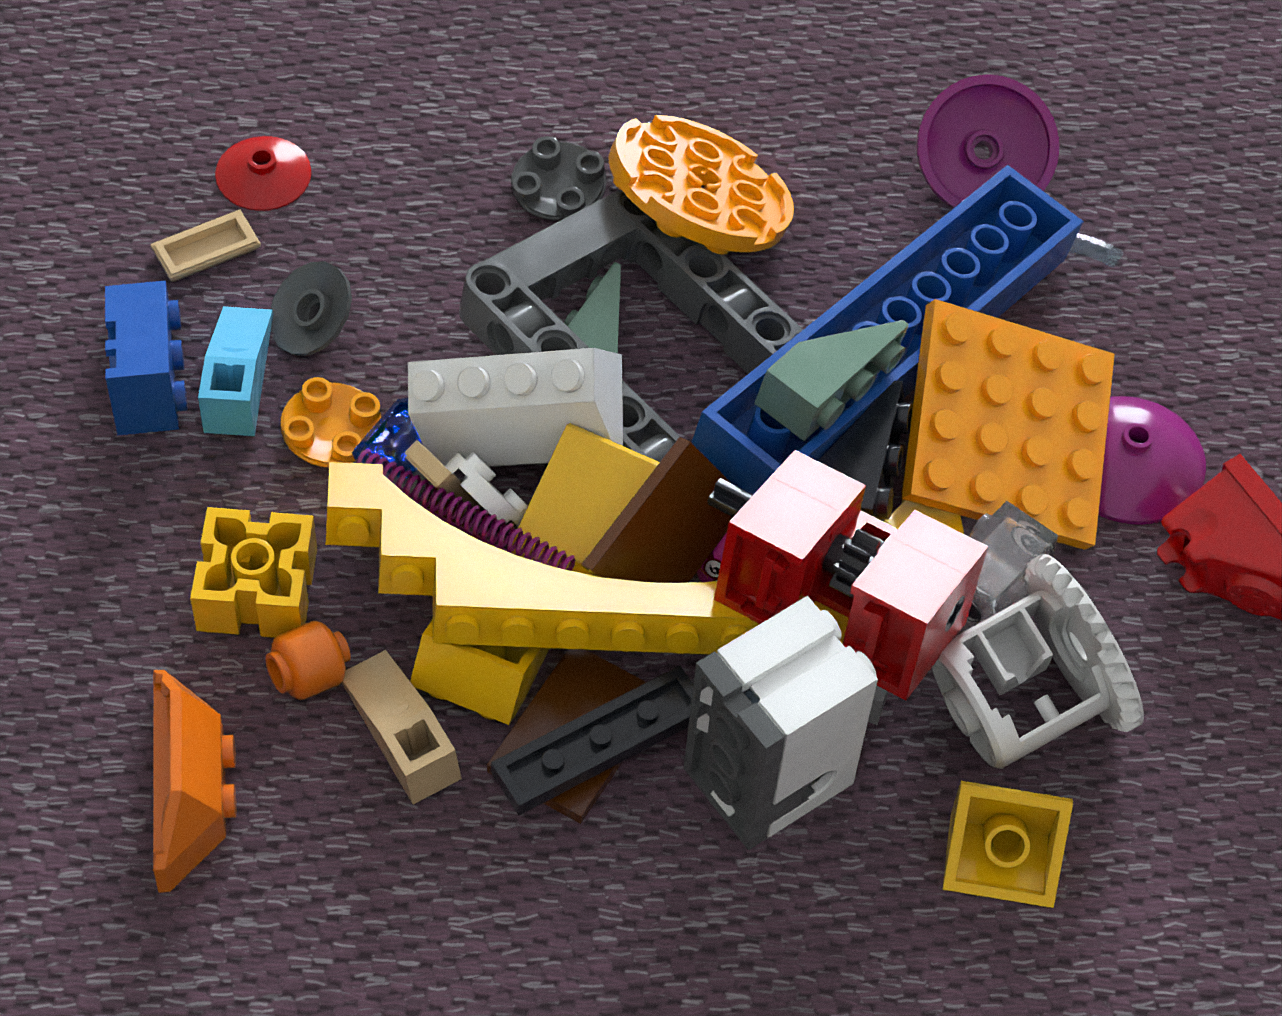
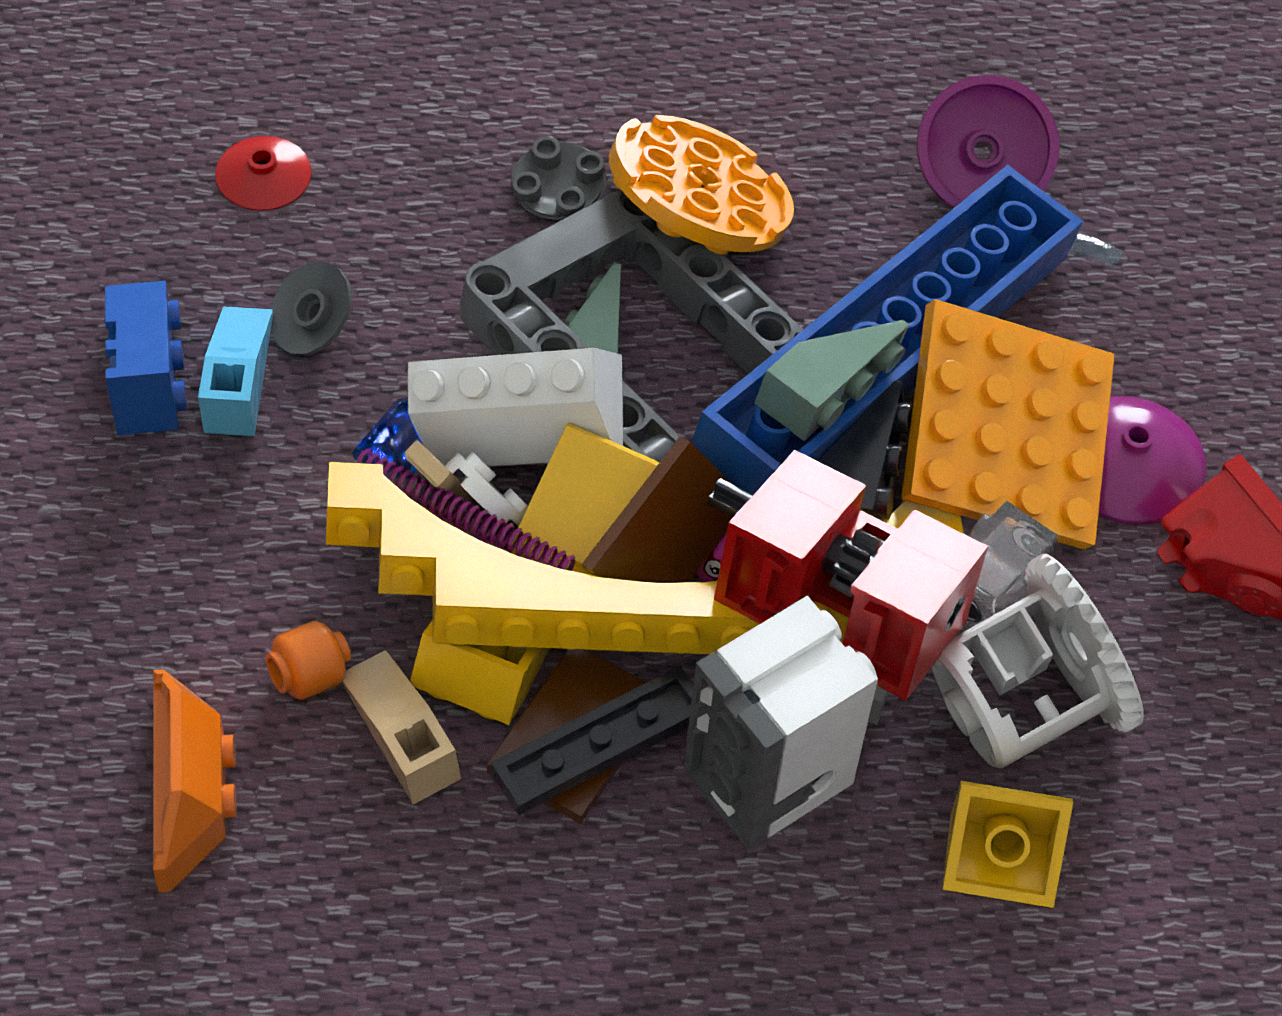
tan tile [151,210,261,282] -> none
yellow brick [190,507,317,638] -> none
light orange dish [280,377,383,467] -> none

